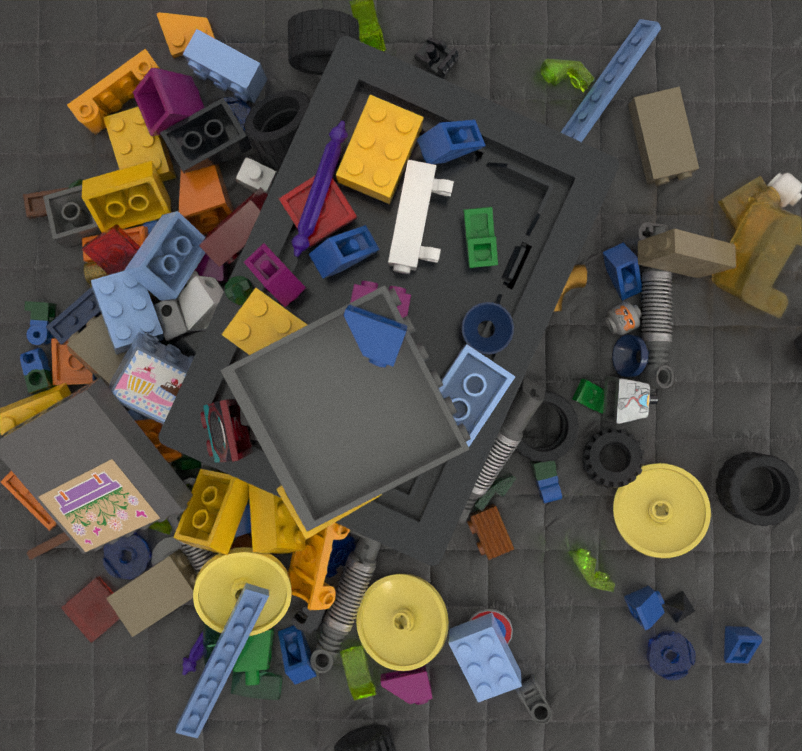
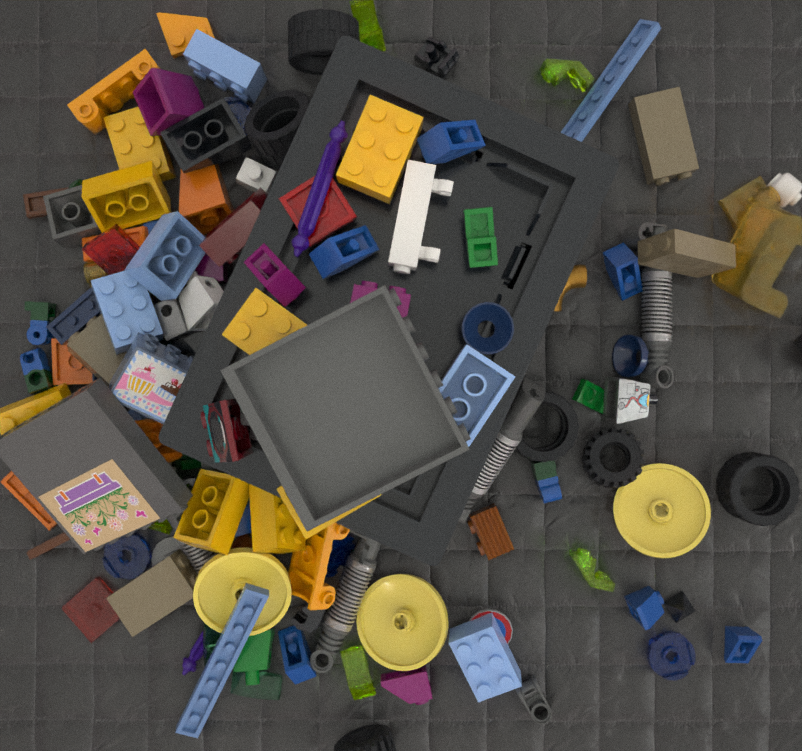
dark green plate [225,276,253,305] -> none
blue slope [344,304,408,367] -> none
clear green slope [474,473,517,511] -> none
light grey head [605,301,642,336] -> none

